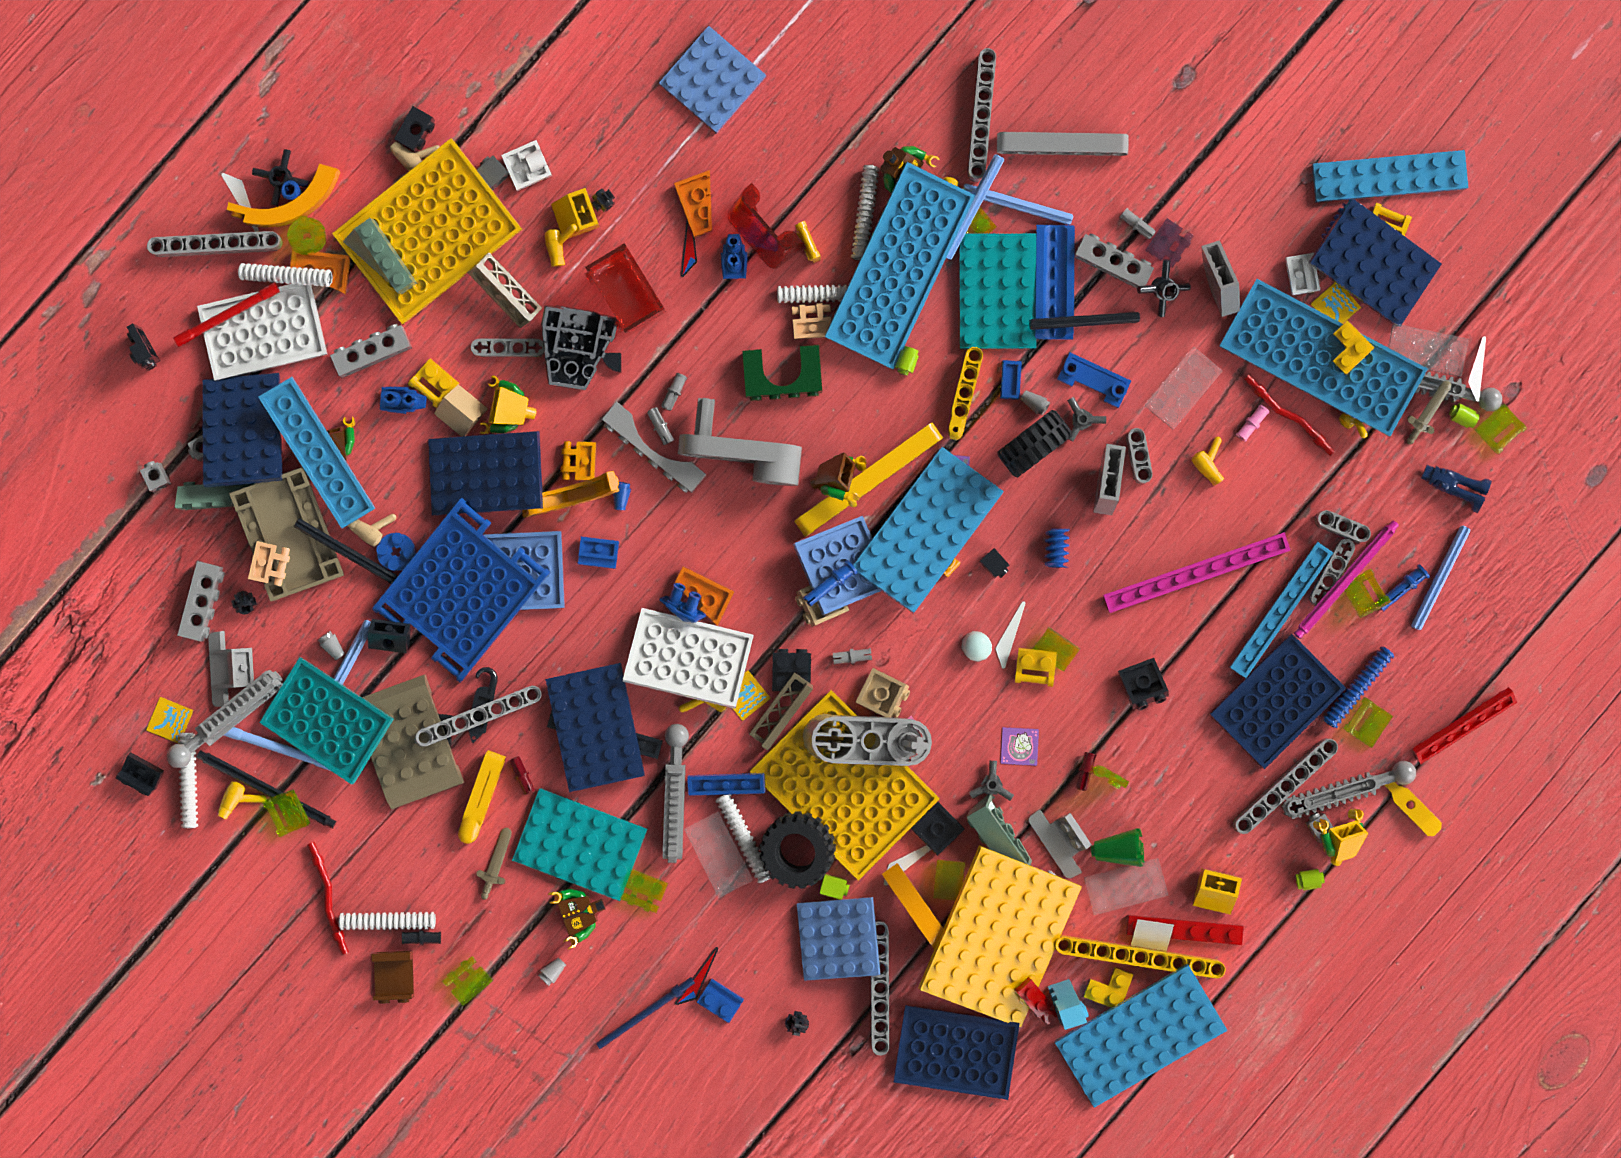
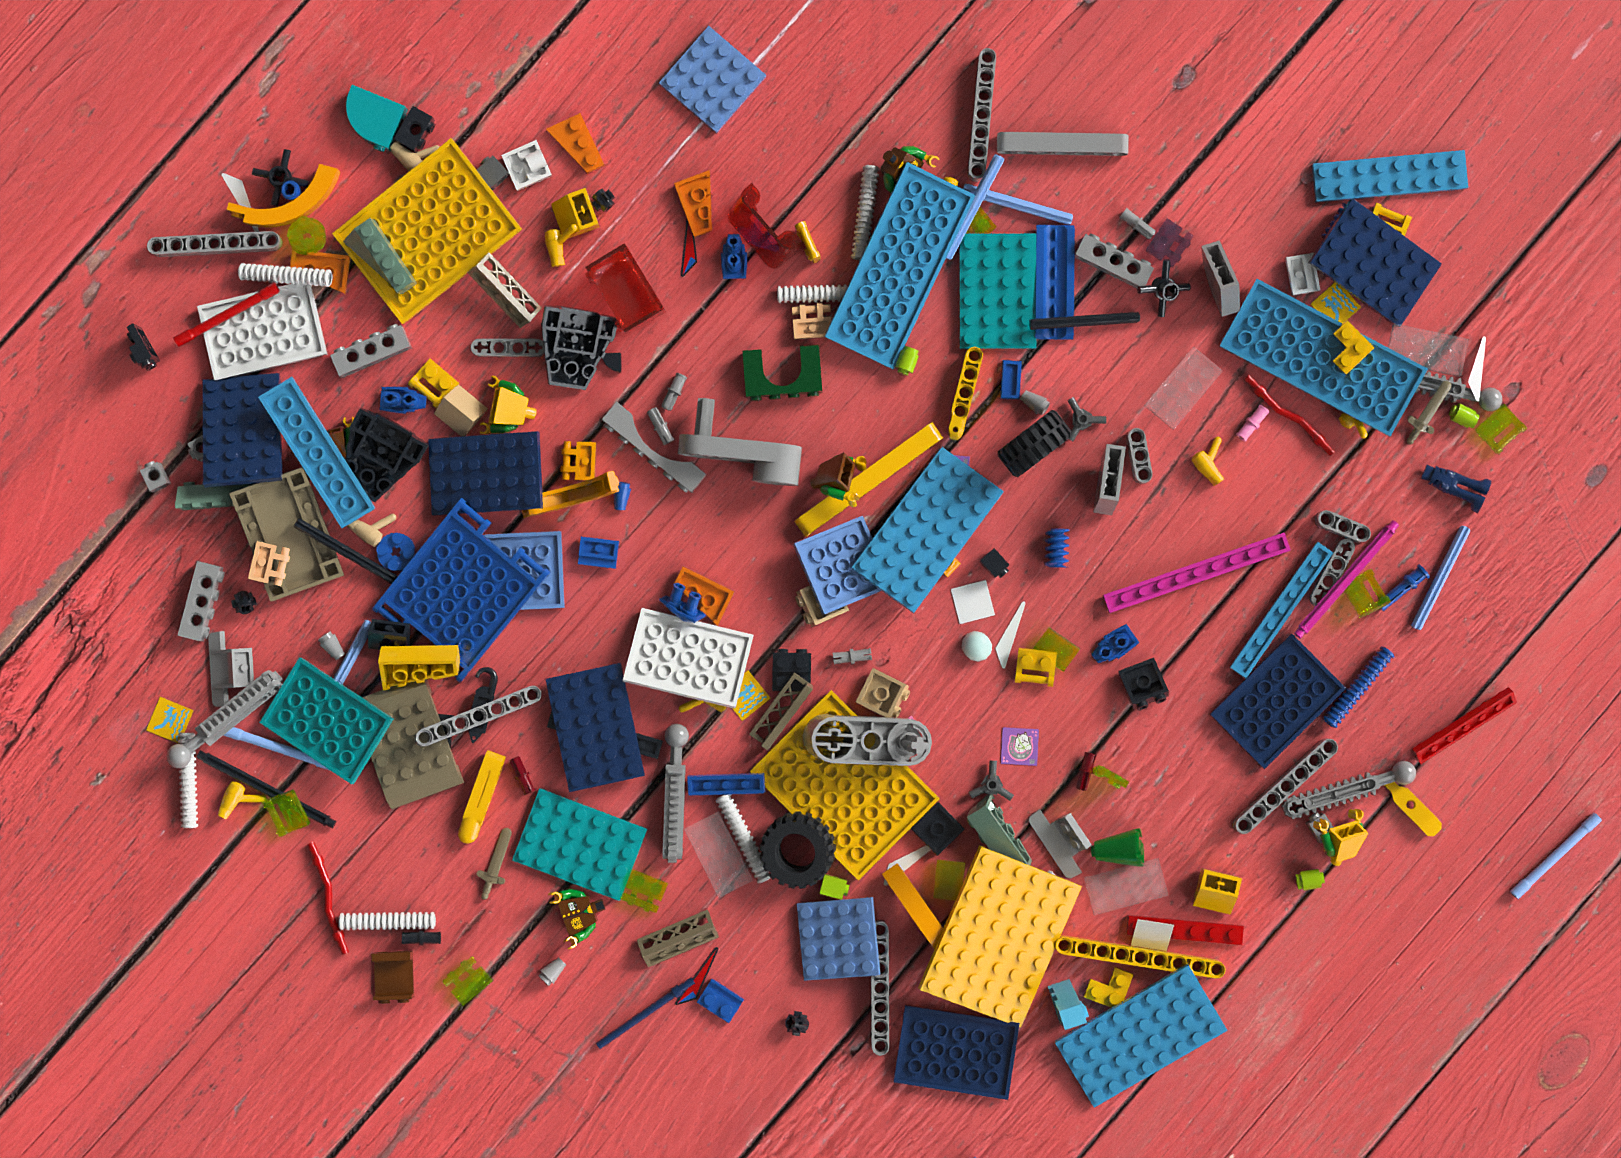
black bracket [115,752,164,796] -> none
blue pin [803,560,857,607] -> none
red plate [1014,977,1057,1025] -> none
blue brick [1057,352,1131,408] -> none
clear neon green plate [1343,697,1393,748] -> none
none -> black wedge [345,407,429,502]
none -> teal brick [346,85,408,152]
none -> yellow wedge [378,645,460,690]
none -> orange wing [546,113,605,174]
none -> dark tan fence [637,909,719,967]
none -> white sticker [951,580,995,624]
none -> blue connector [1092,624,1139,663]
none -> light blue piece [1510,812,1602,899]

